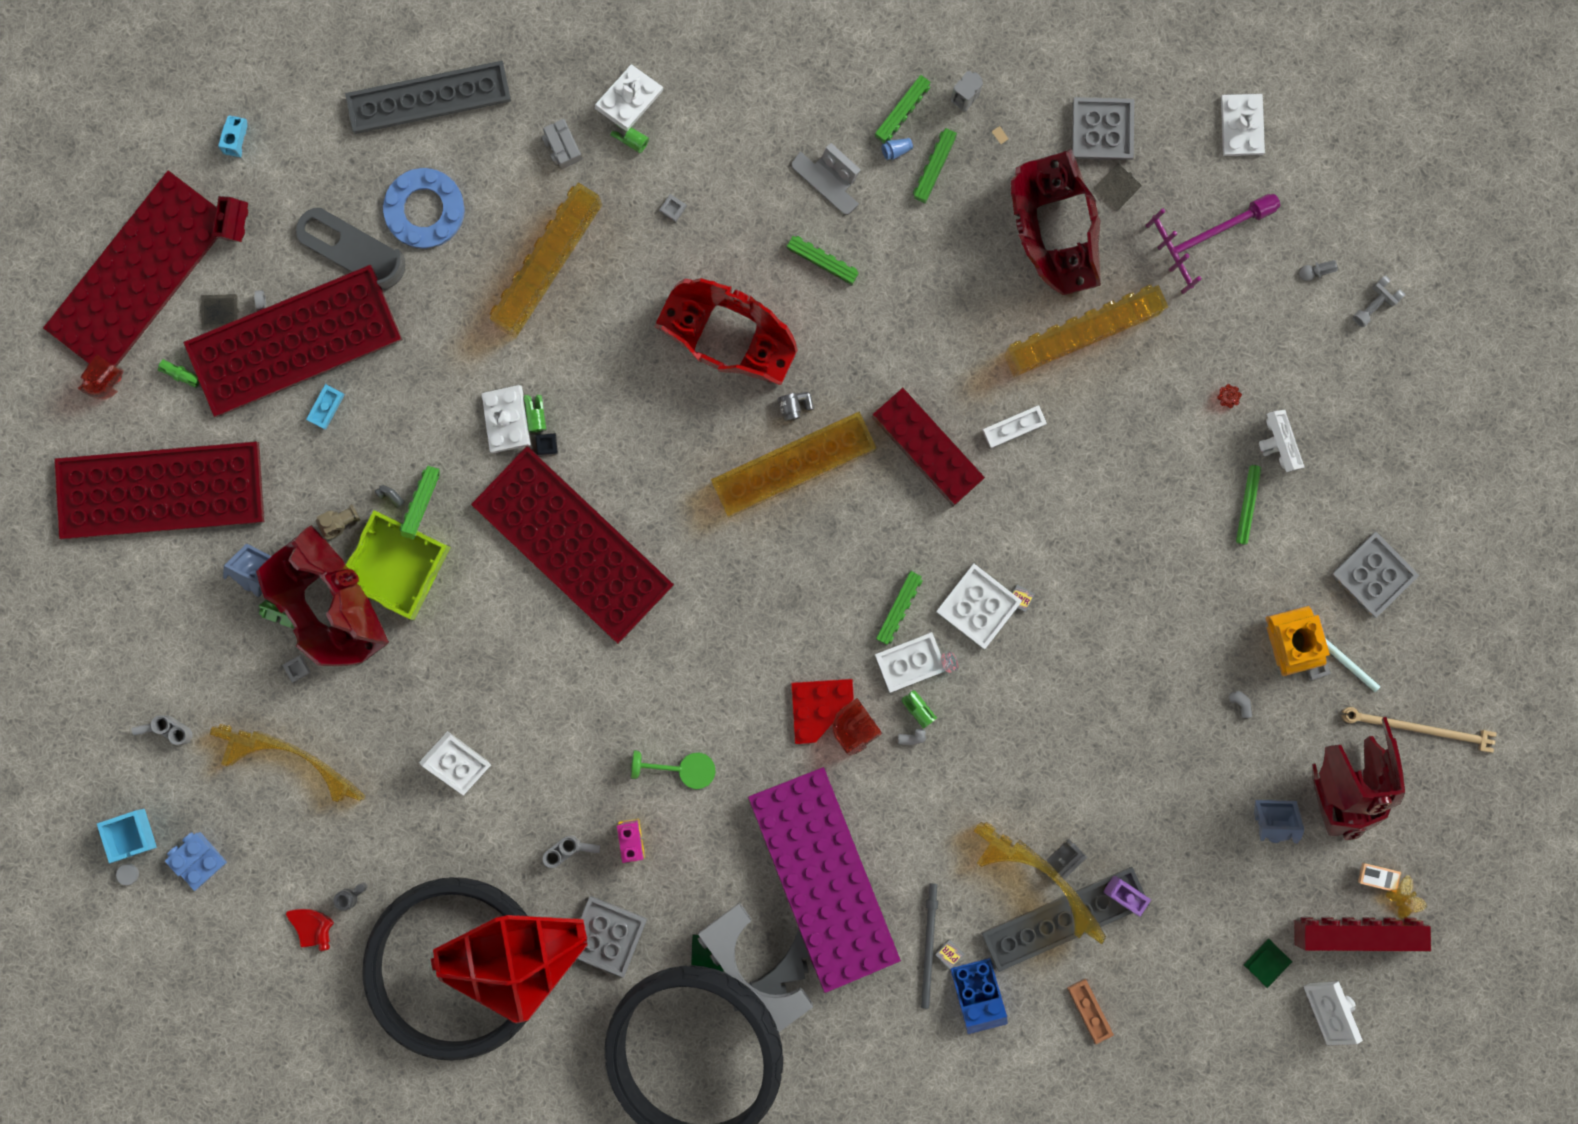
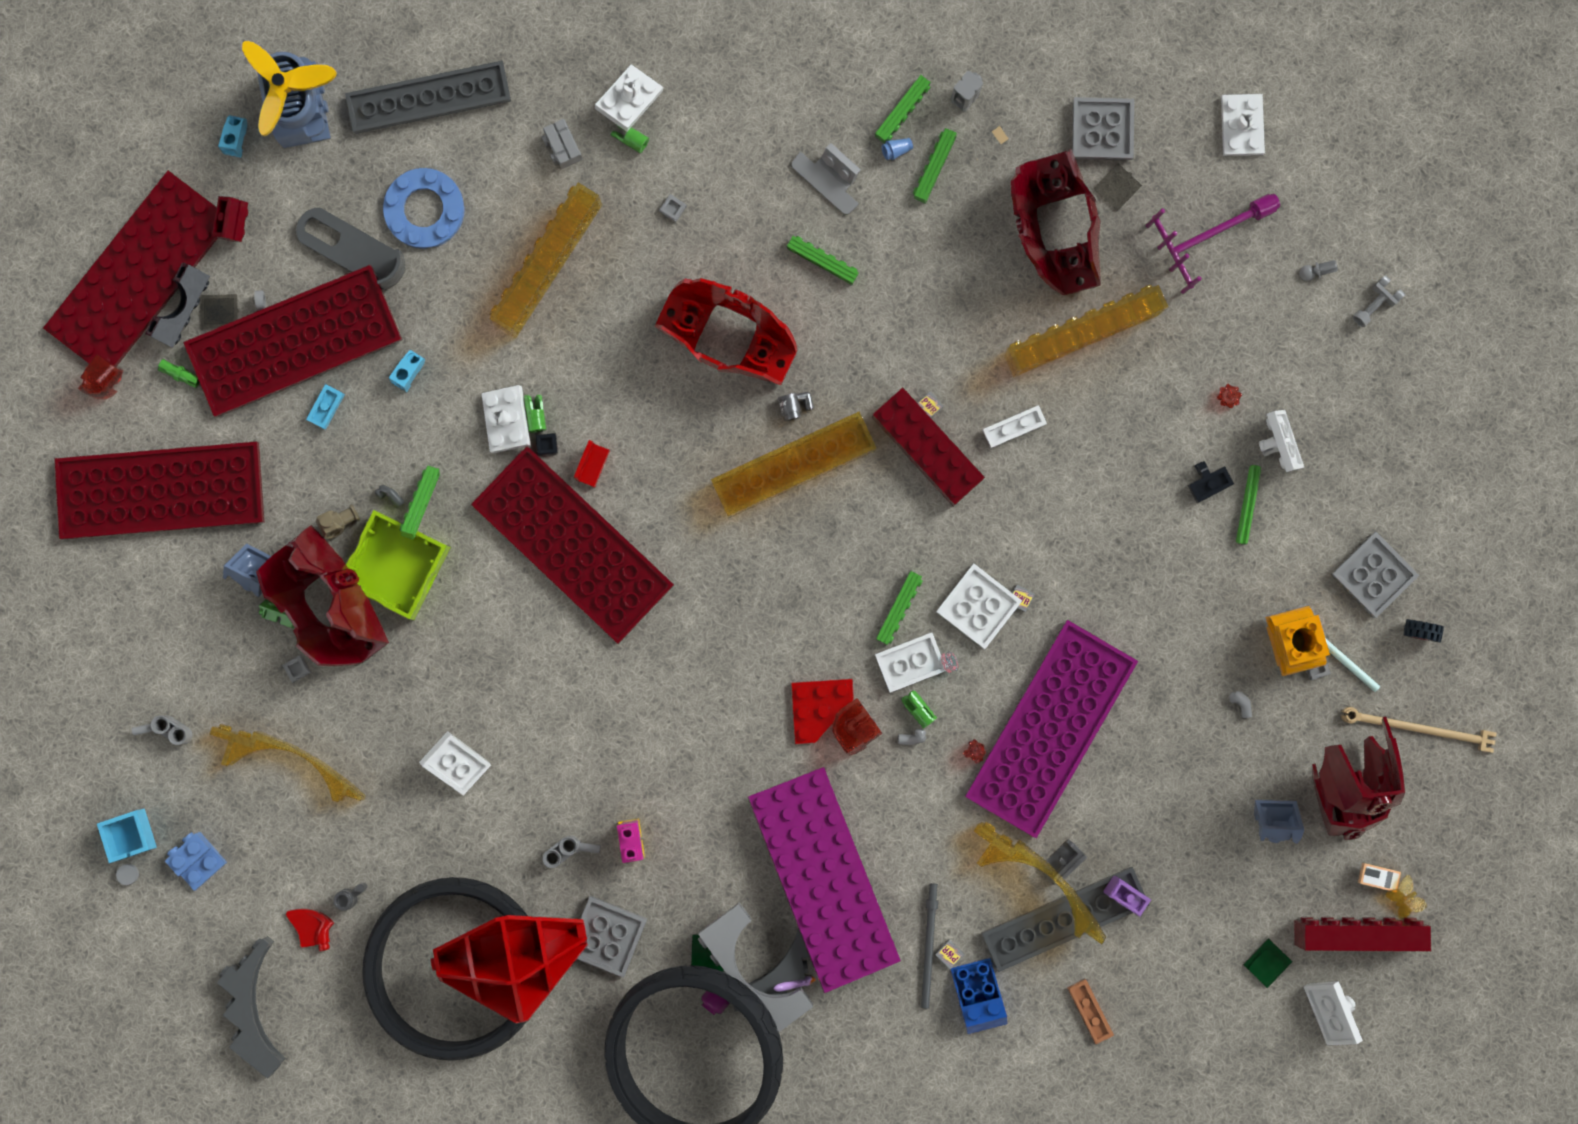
bright green piece [630,750,716,789] -> none
none -> black arch [145,262,210,348]
none -> dark grey arch [217,936,286,1079]
none -> brick [242,41,337,148]
none -> medium azure leg [389,350,425,392]
none -> red panel [574,440,610,488]
none -> magenta head [701,991,730,1015]
none -> lavender piece [774,976,815,992]
none -> tile [918,392,944,418]
none -> clear red plant [964,739,986,764]
none -> magenta plate [965,620,1138,839]
none -> black plate [1188,461,1234,503]
none -> black wheel [1403,619,1444,643]

